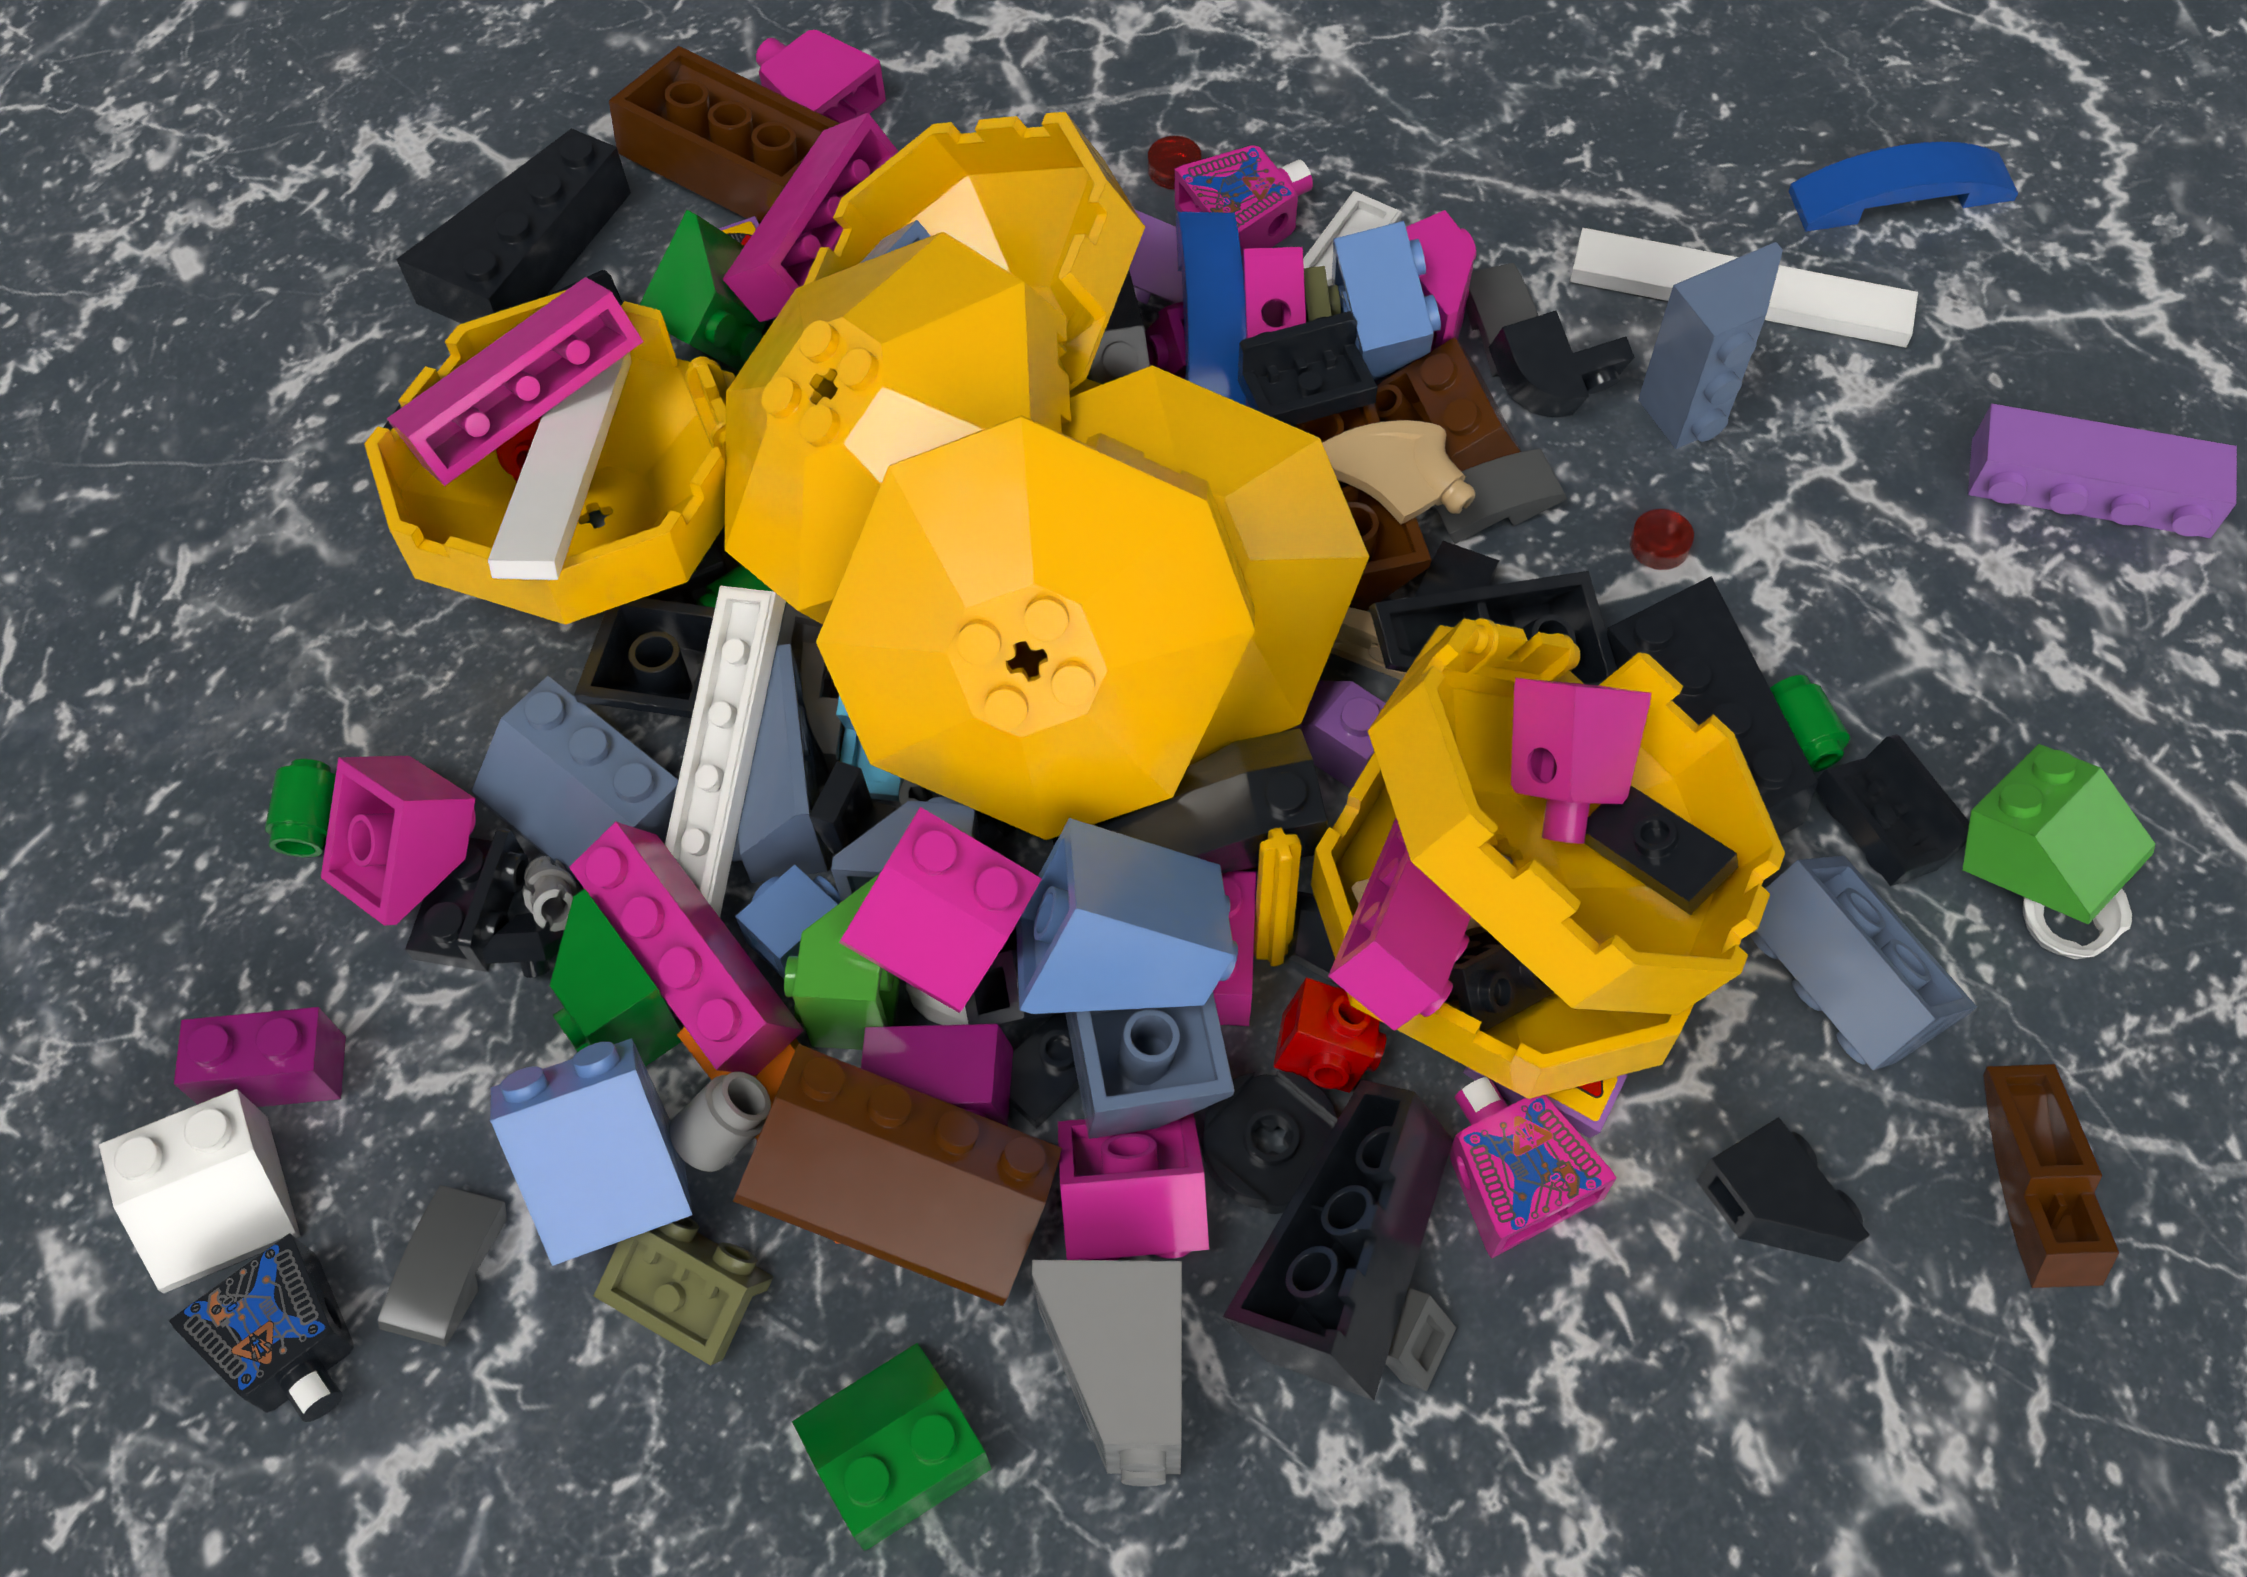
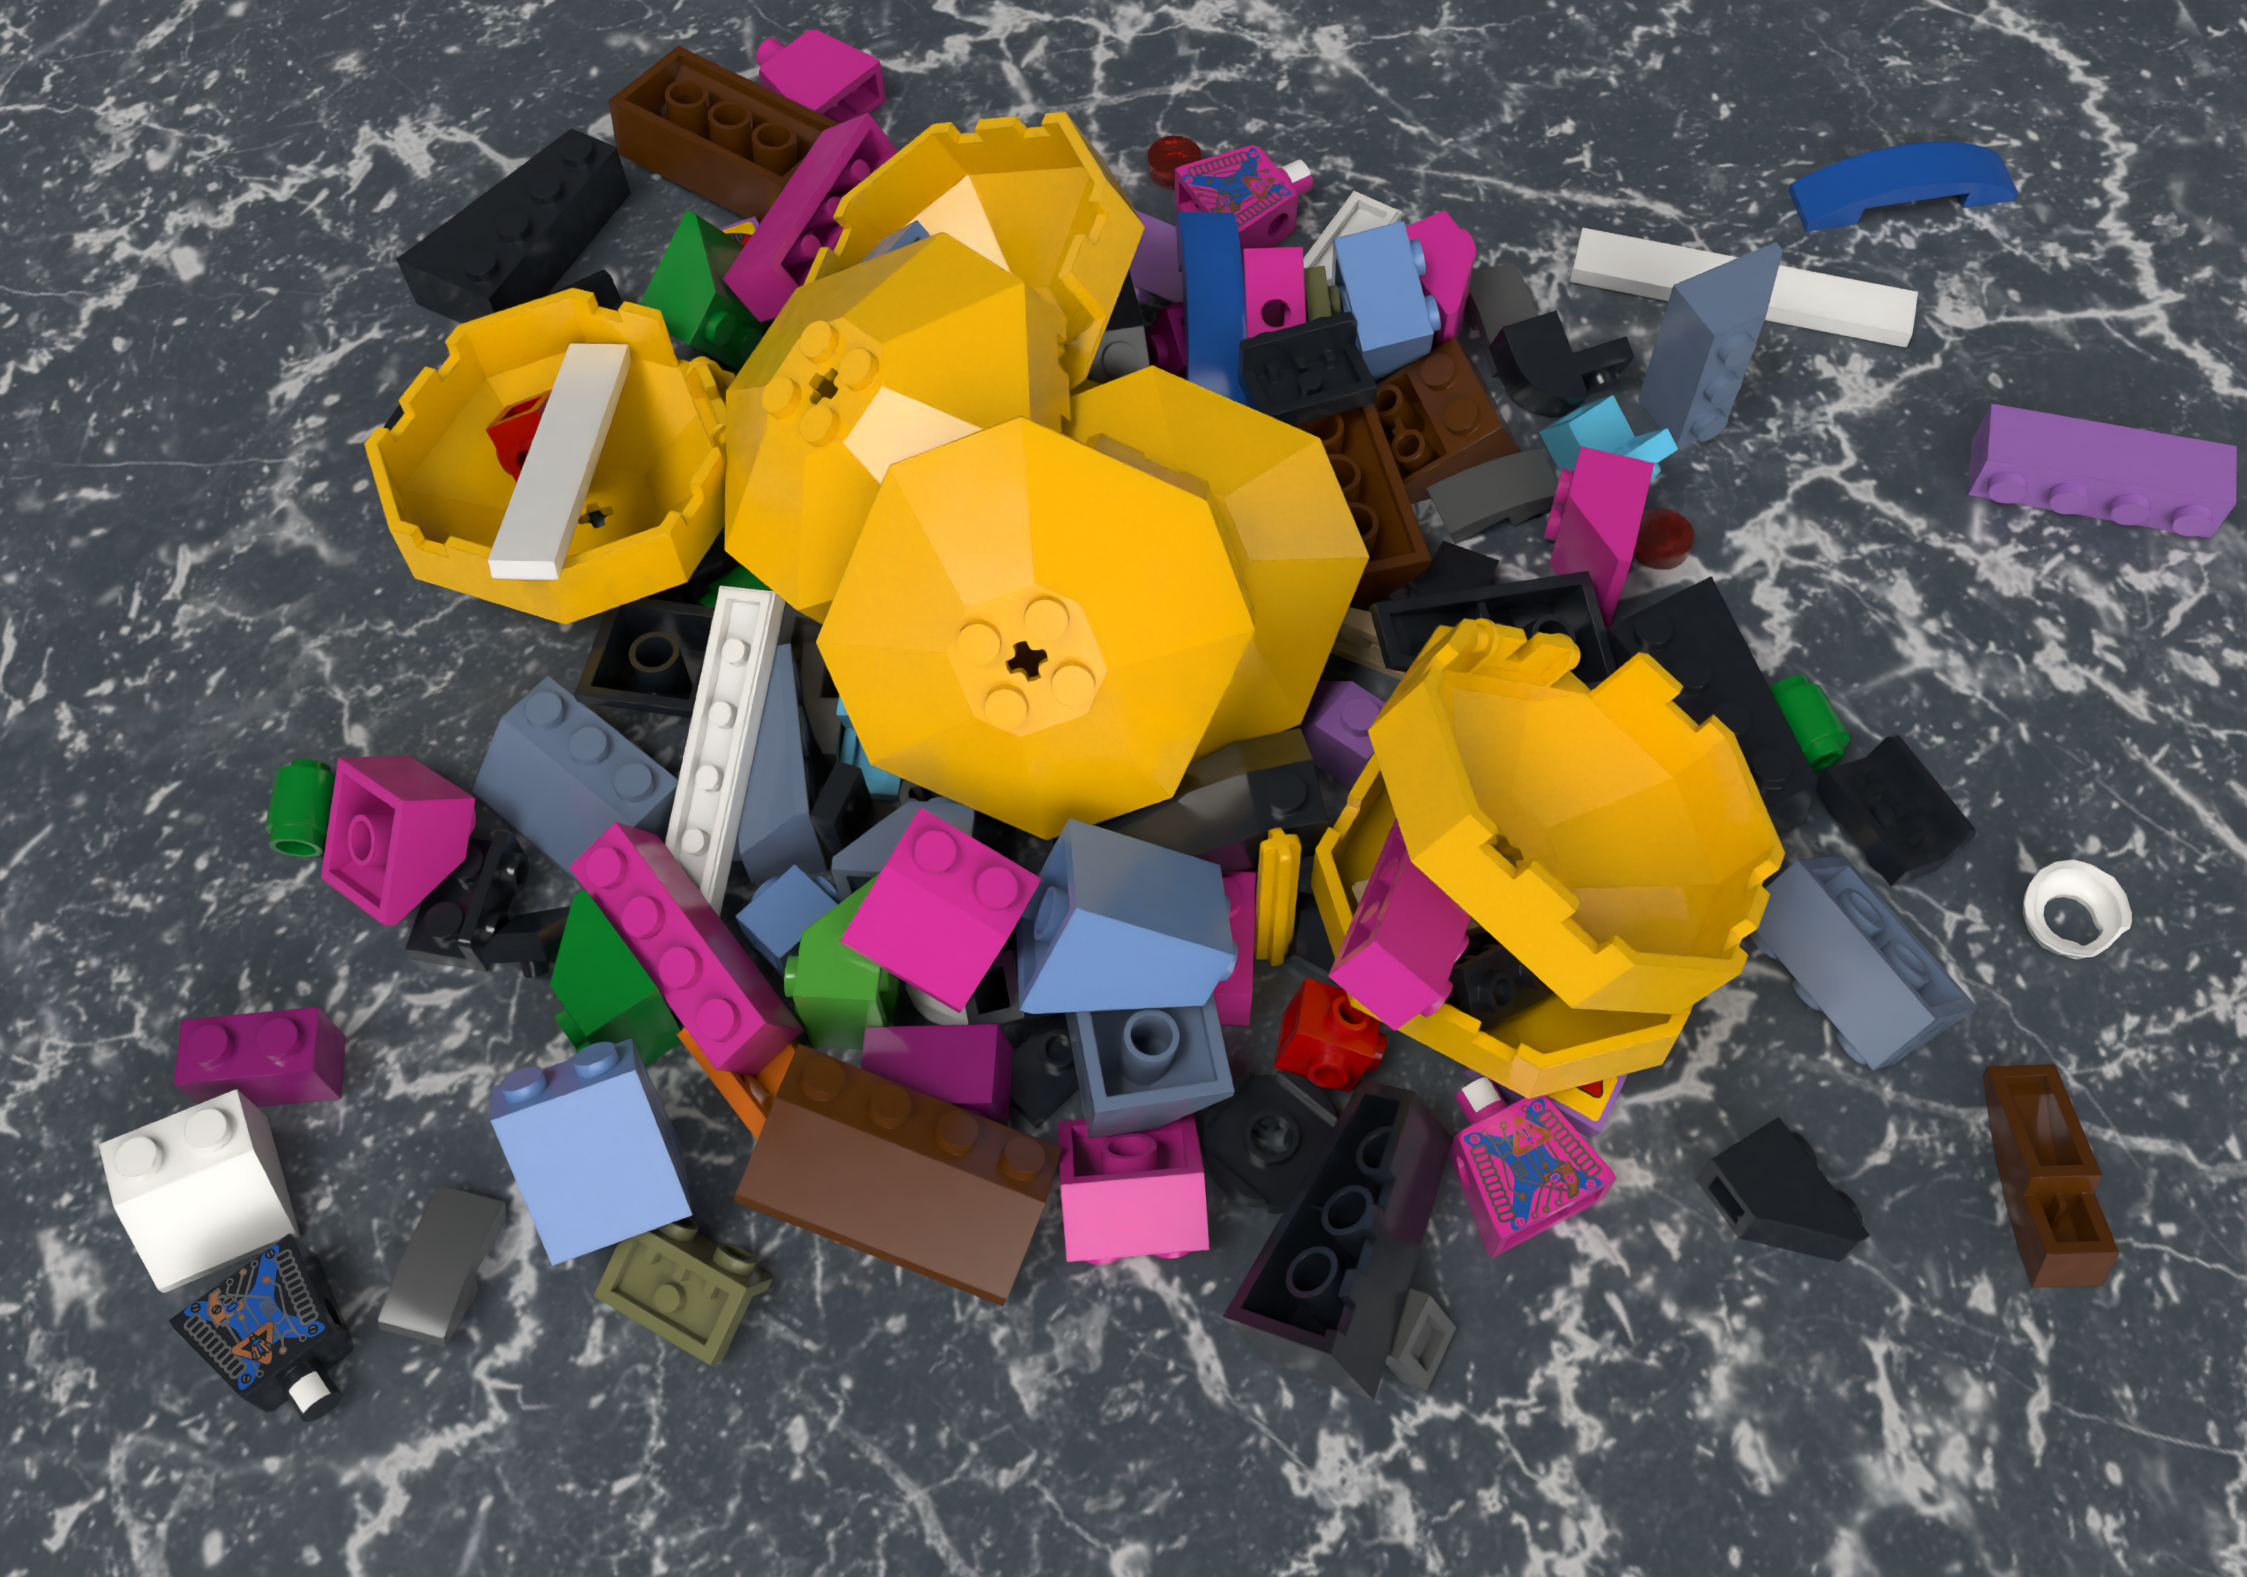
dark pink brick [386,277,644,486] -> none
light grey pin [522,856,578,932] -> none
light grey brick [670,1072,771,1172] -> none
green slope [792,1343,992,1552] -> none
light grey slope [1032,1260,1182,1486] -> none
tan arm [1322,420,1475,524] -> none
dark pink torso [1511,678,1651,844] -> none
black plate [1584,786,1738,915] -> none
bright green slope [1962,744,2155,924] -> none
none -> medium azure brick [1539,395,1678,482]
none -> dark pink slope [1543,446,1654,630]

